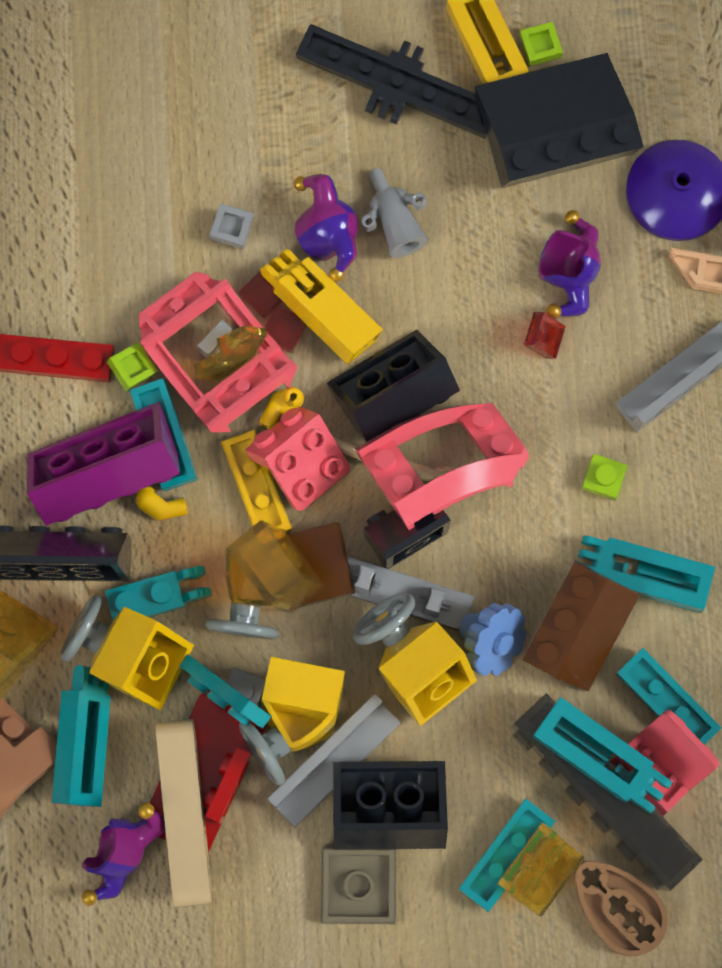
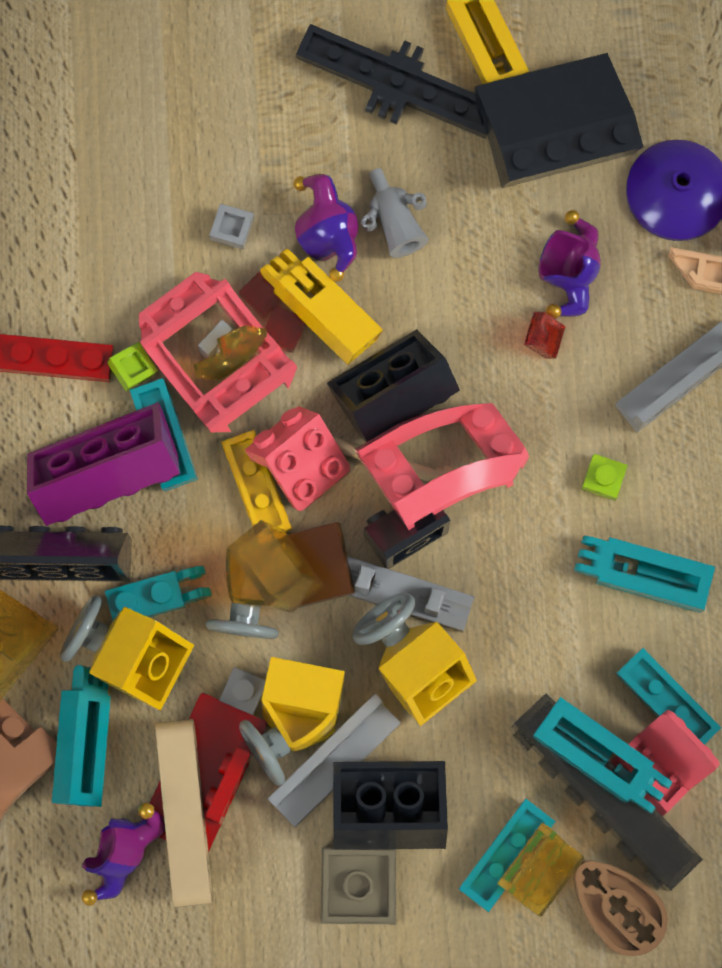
yellow arm [136,486,188,521] -> none
teal plate [180,655,271,729] -> none
yellow arm [258,387,304,430] -> none
medium blue plant [459,603,526,676] -> none
lime plate [519,21,563,67] -> none
reddish brown slope [523,560,640,691] -> none

